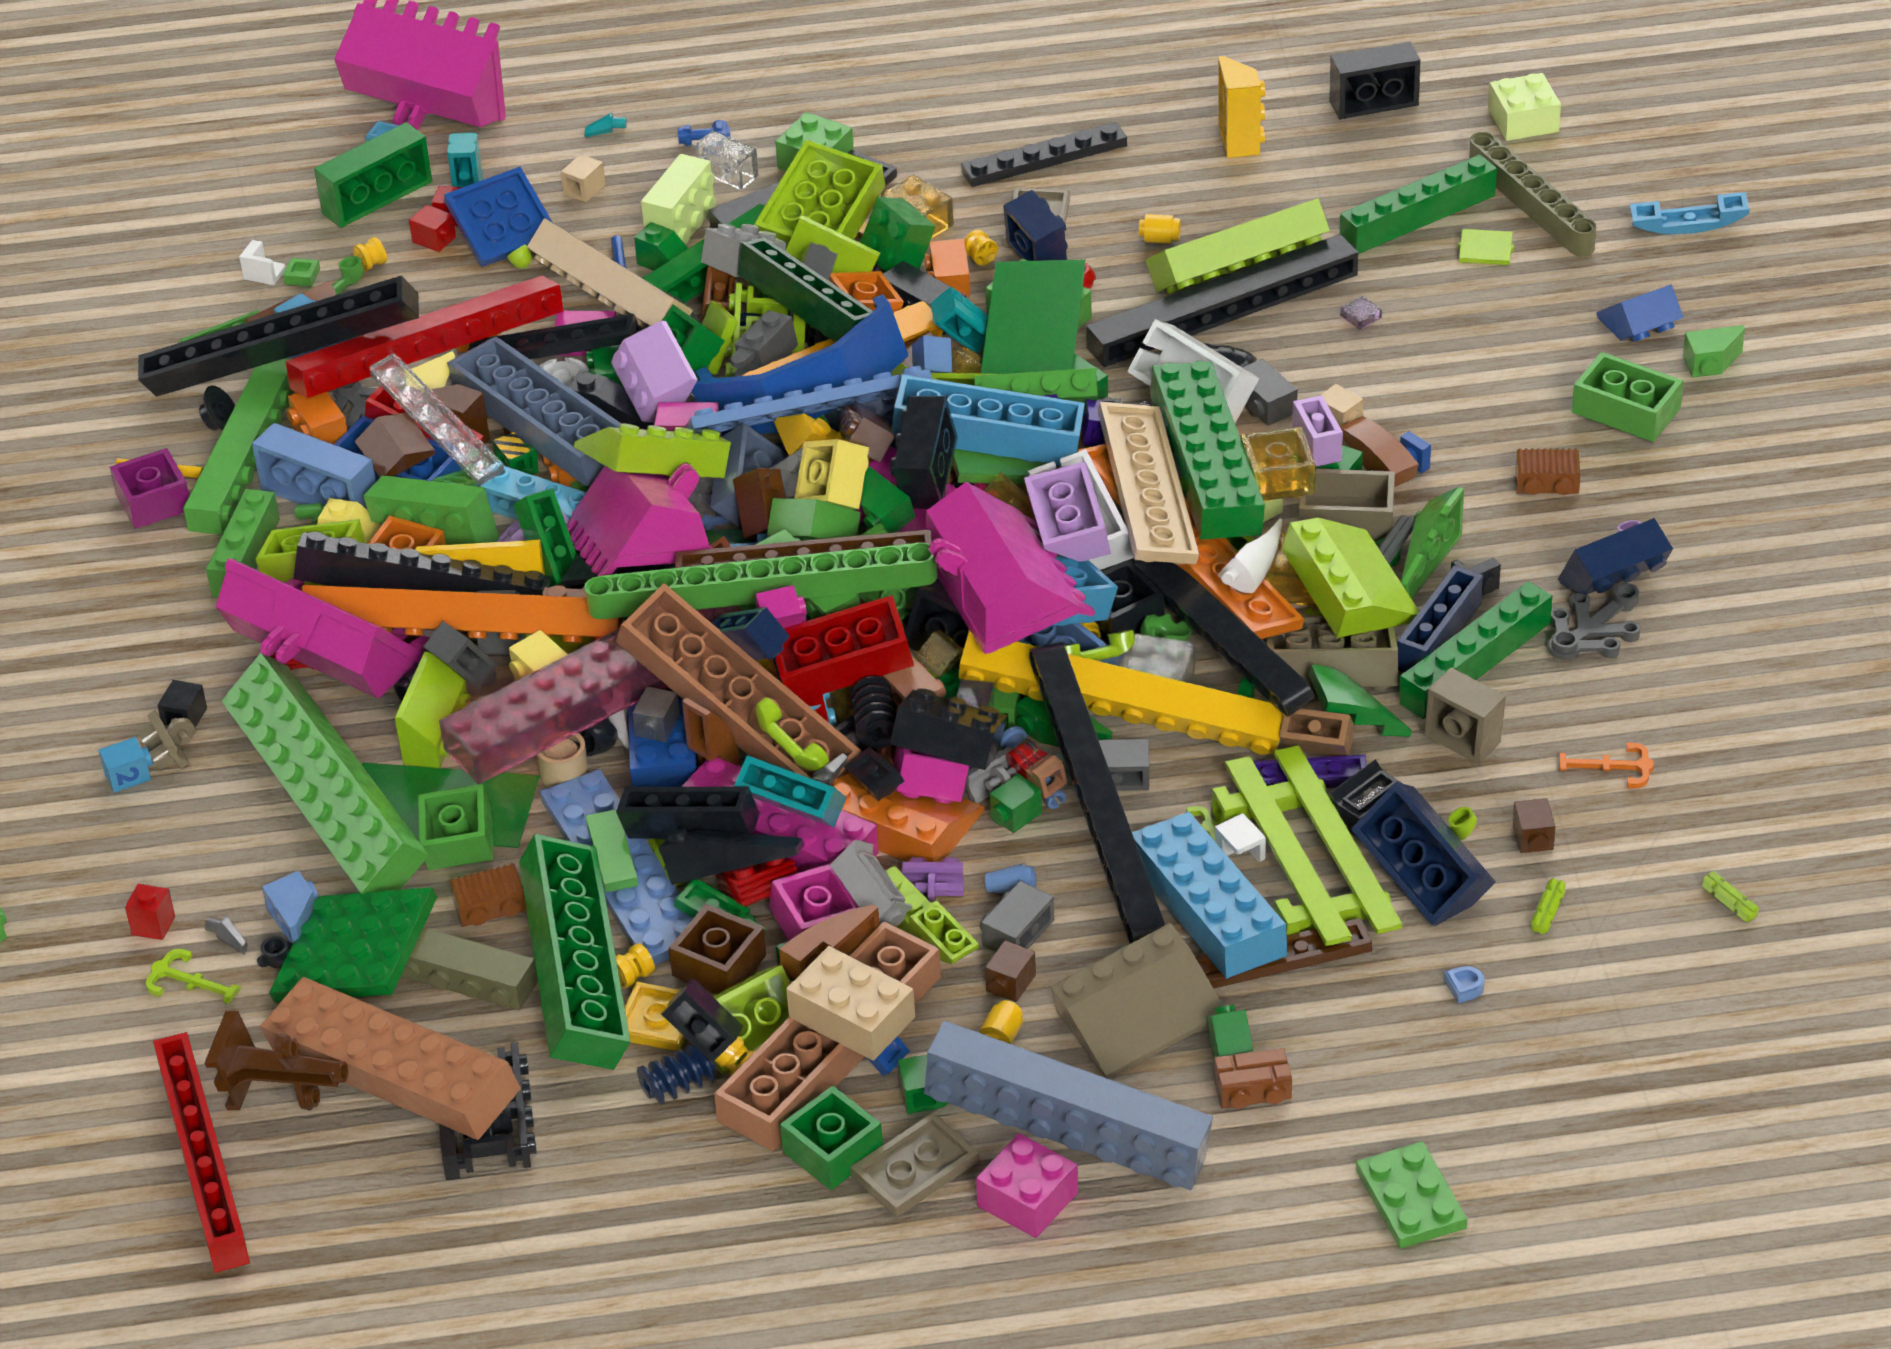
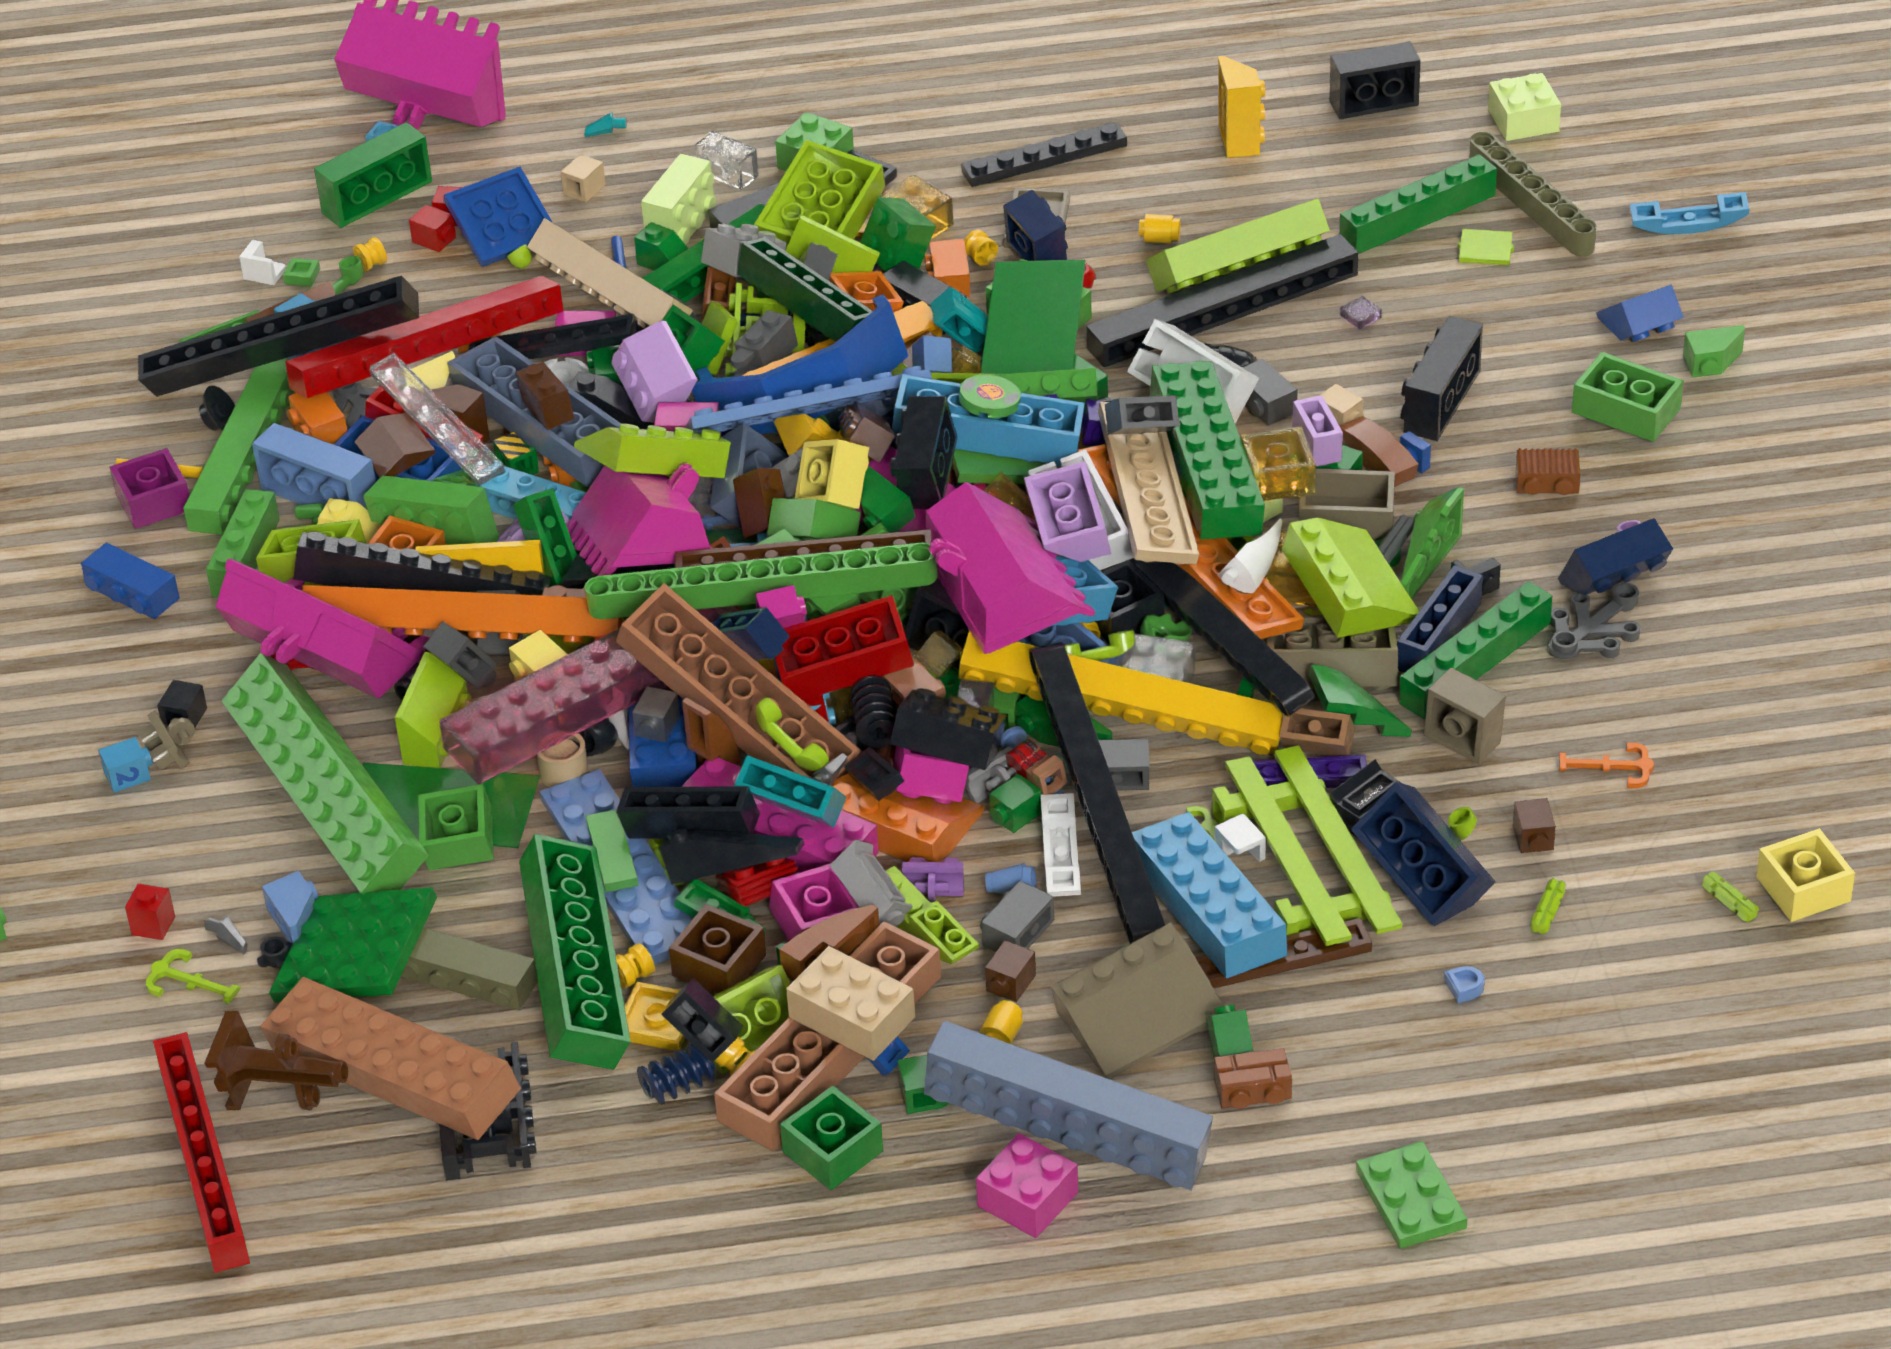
teal brick [447,132,484,187] -> none
dark orange brick [450,863,527,927] -> none
blue bar [678,120,731,147] -> none
dark tan plate [850,1112,980,1218] -> none
none -> blue brick [81,542,180,619]
none -> reddish brown brick [516,361,575,430]
none -> bright green tile [959,374,1021,419]
none -> white slope [1041,793,1081,896]
none -> dark grey brick [1105,395,1179,435]
none -> black brick [1400,316,1483,442]
none -> light yellow brick [1756,828,1855,922]

